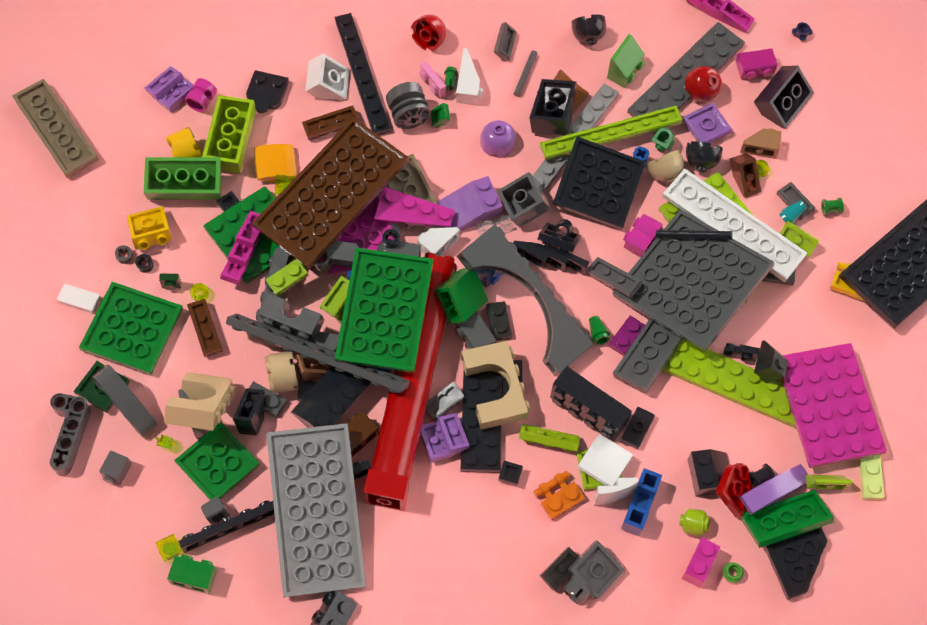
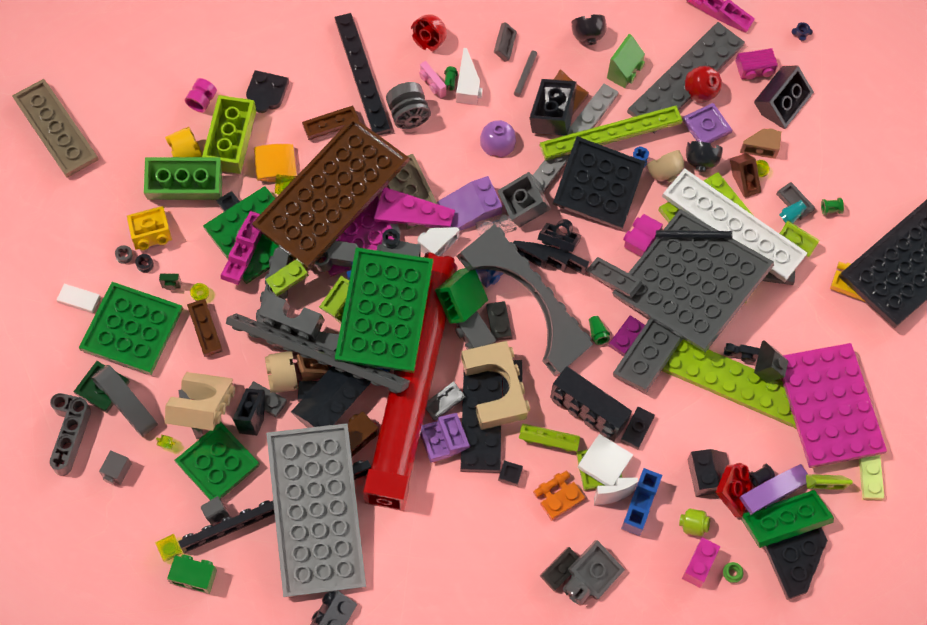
medium lavender slope [144,66,194,112] -> none
white slope [305,53,349,100] -> none
green plate [431,102,450,128] -> none
green plate [652,128,676,152] -> none

